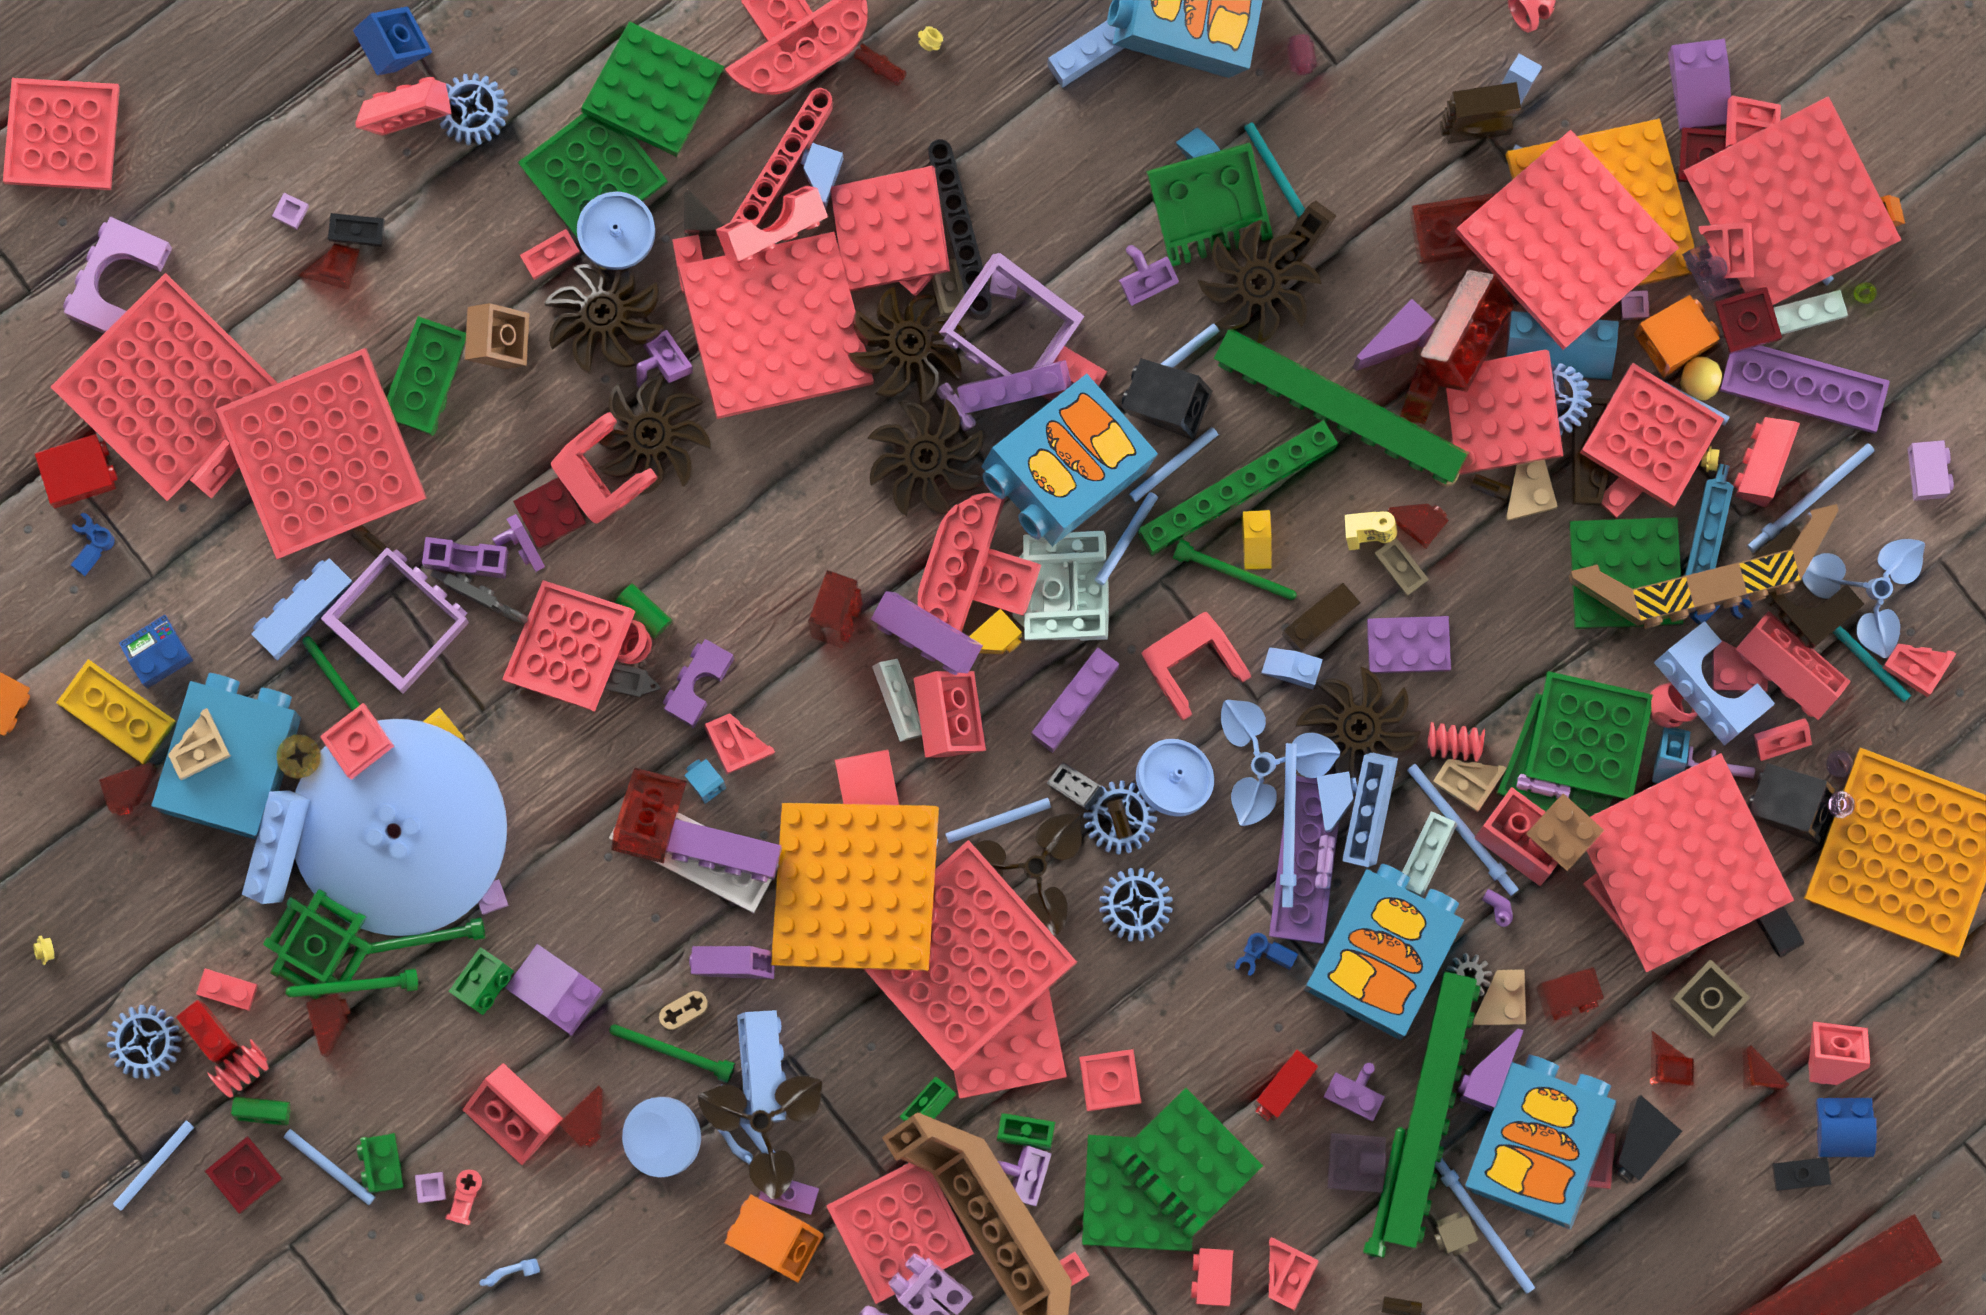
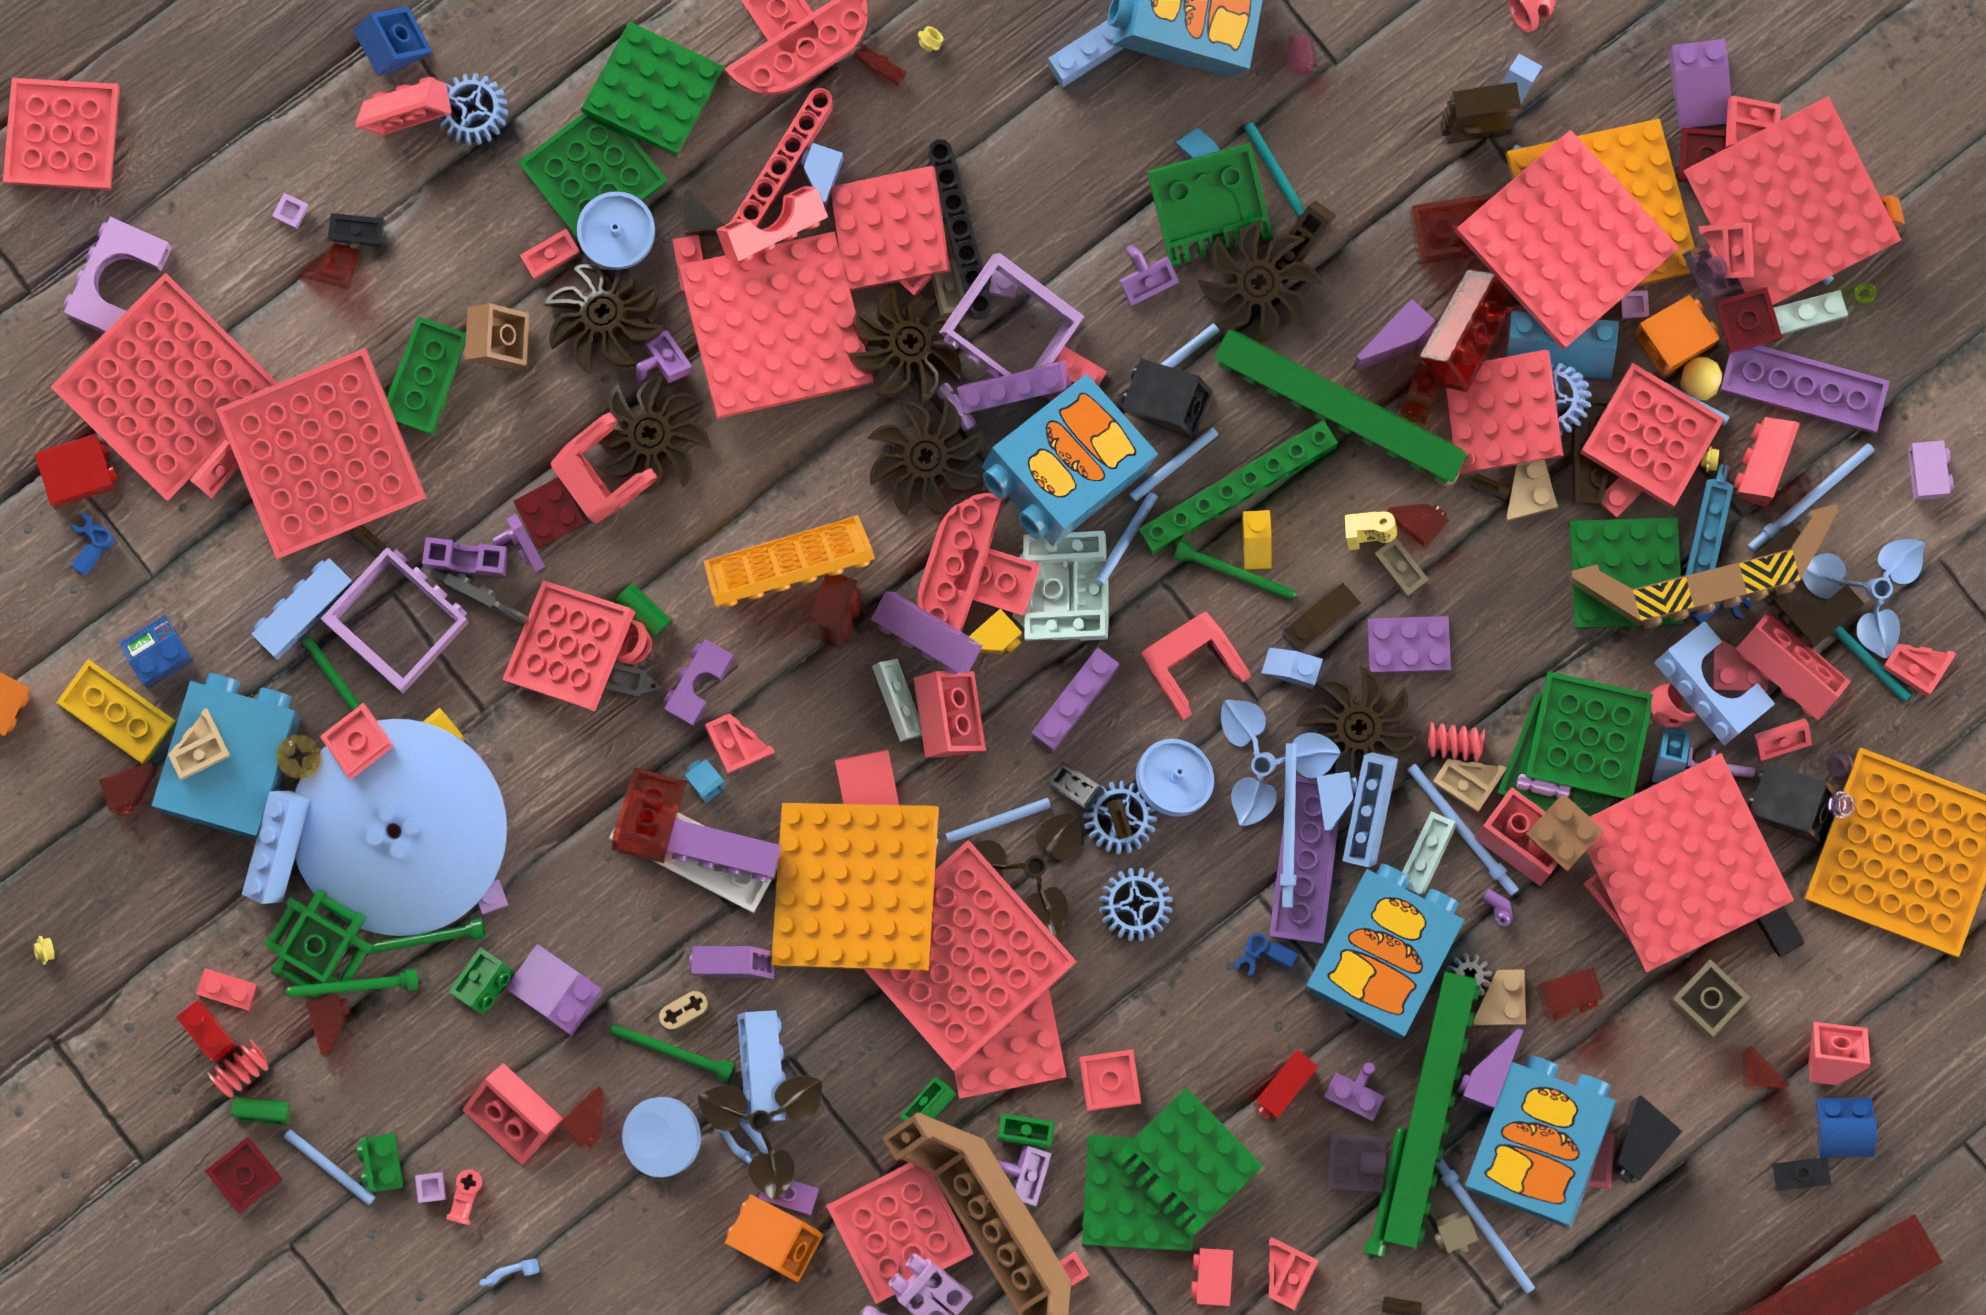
light blue gear [107,1005,182,1079] -> none
light blue bar [113,1120,194,1211] -> none
lavender axle [1315,835,1335,889] -> none
clear red slope [1650,1031,1694,1086] -> none
none -> light orange plate [704,515,875,607]

